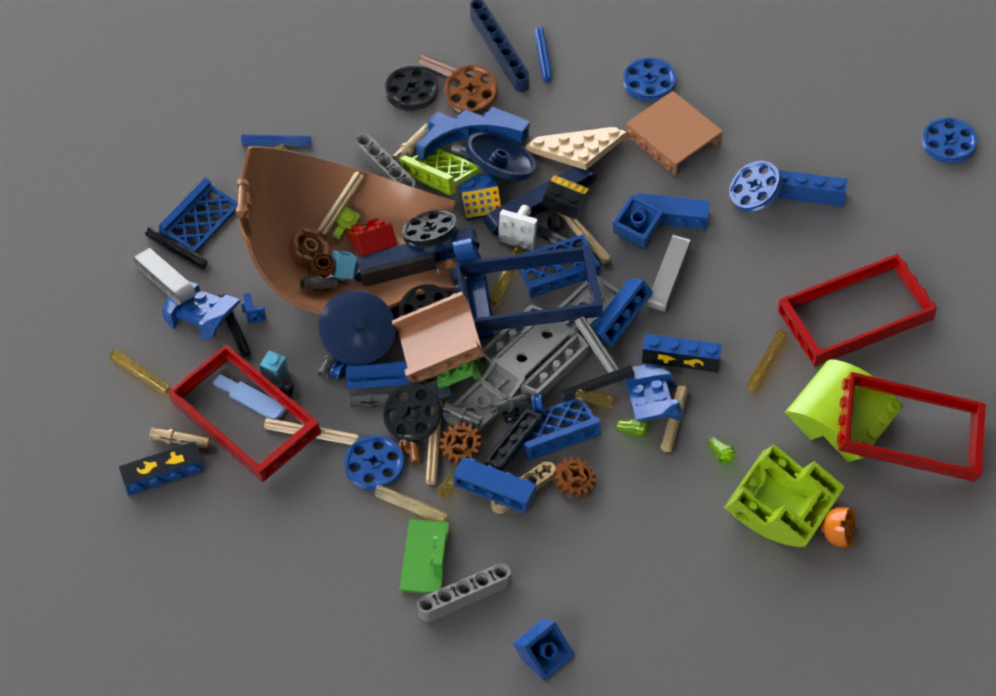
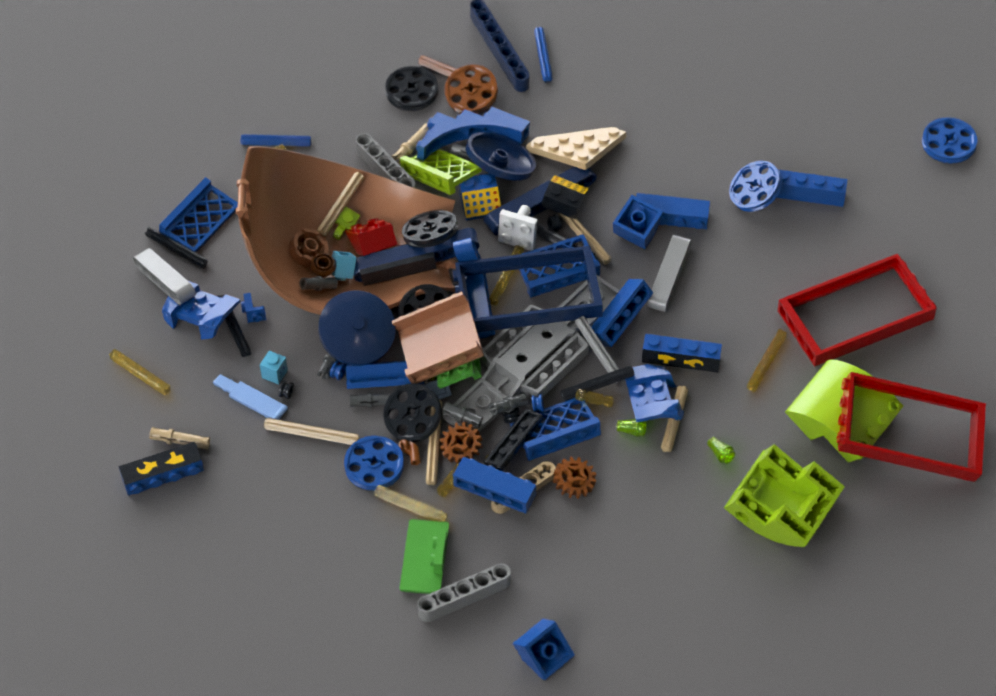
red door [168,344,321,482] -> none
blue wedge [623,58,676,102] -> none
nougat panel [626,91,723,175] -> none
orange cylinder [821,507,856,548] -> none

